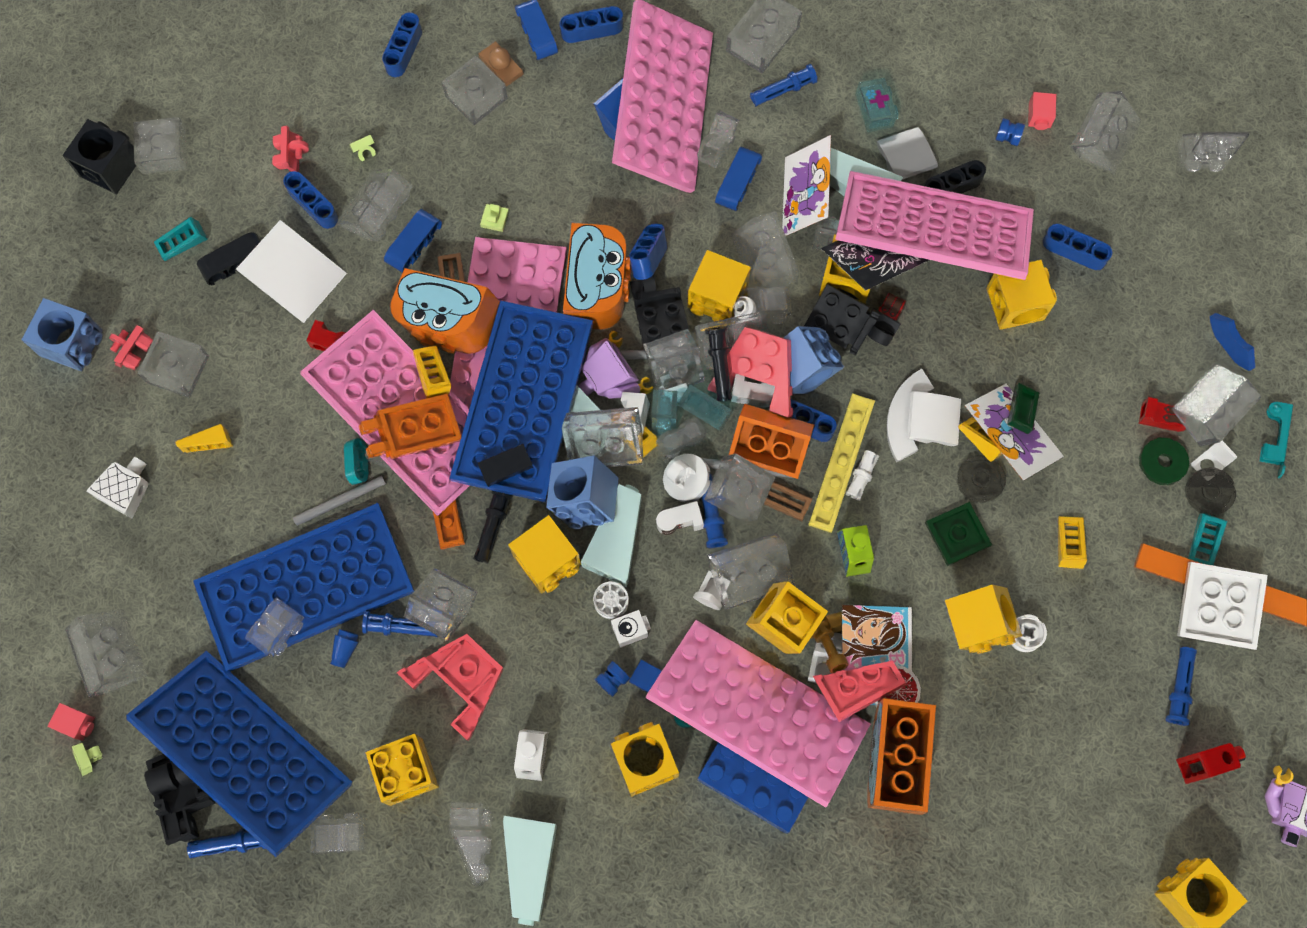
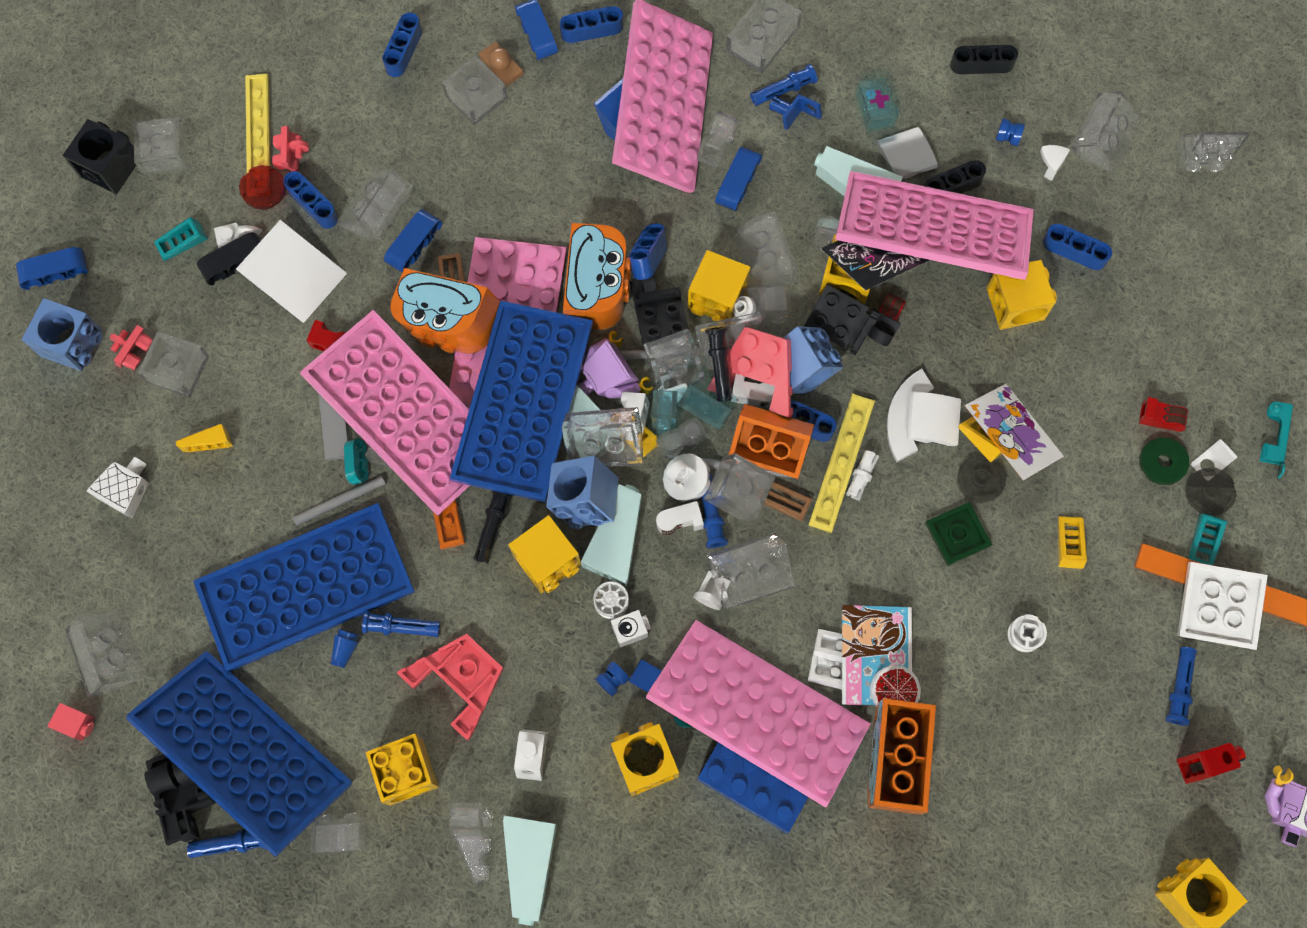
yellowish green tile [72,743,102,776] -> none
clear brick [245,597,304,658] -> none
yellowish green tile [349,135,376,161] -> none
orange tile [358,393,461,459] -> none
clear brick [404,568,478,641] -> none
yellow slope [413,345,451,399] -> none
black tile [478,444,533,487] -> none
yellowish green tile [480,204,509,232] -> none
yellow brick [746,581,828,654] -> none
sticker [782,135,831,237] -> none
pearl gold bar [810,612,849,673] -> none
coral wing [813,661,906,722] -> none
lime torso [837,525,874,577] -> none
yellow brick [945,585,1022,654] -> none
dark green tile [1007,383,1040,434] -> none
coral brick [1028,92,1056,130] -> none
clear slope [1172,364,1261,446] -> none
blue tile [1210,313,1255,371] -> none
none -> blue beam [16,247,88,290]
none -> white plate [214,223,262,248]
none -> clear red tile [239,165,286,210]
none -> light yellow tile [245,74,271,198]
none -> light grey tile [318,393,349,461]
none -> blue bracket [769,94,822,130]
none -> black beam [950,45,1018,74]
none -> white tile [1040,145,1070,181]

